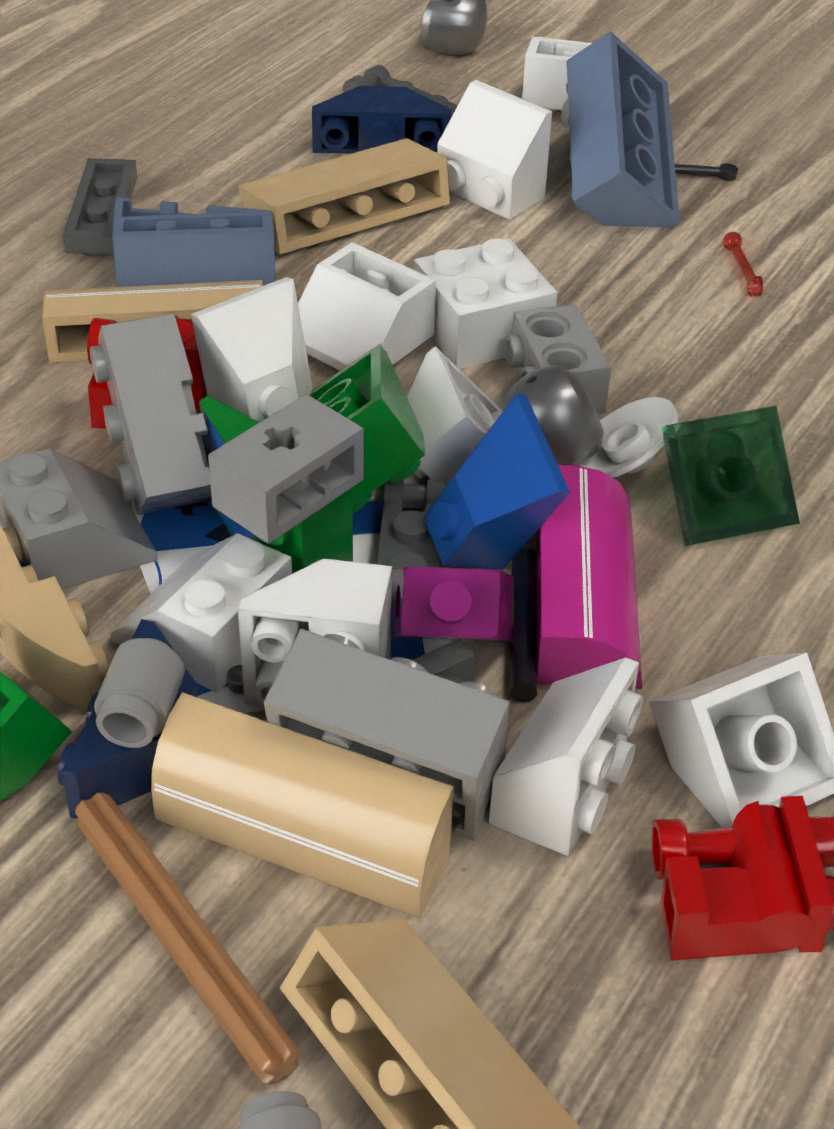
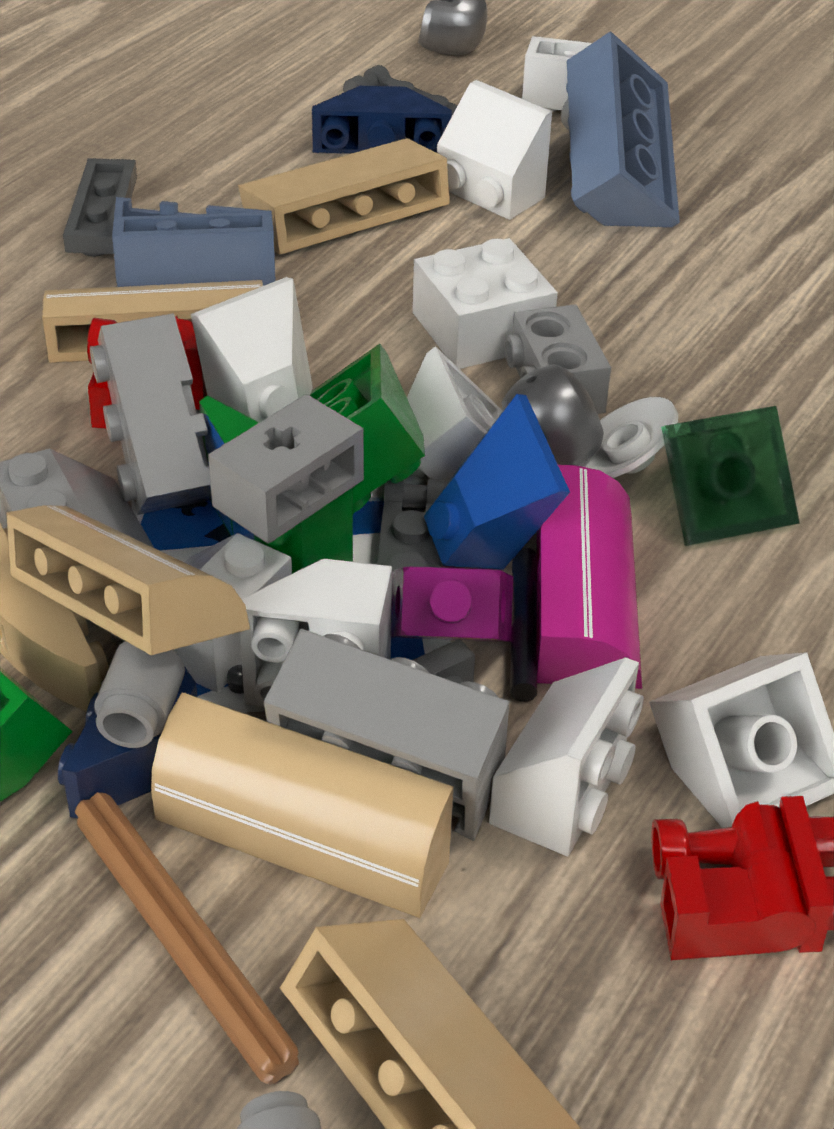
white slope [298,242,436,371] -> none
black hinge [675,163,738,181] -> none
clear red hinge [723,232,763,297] -> none
none -> tan brick [7,505,250,655]

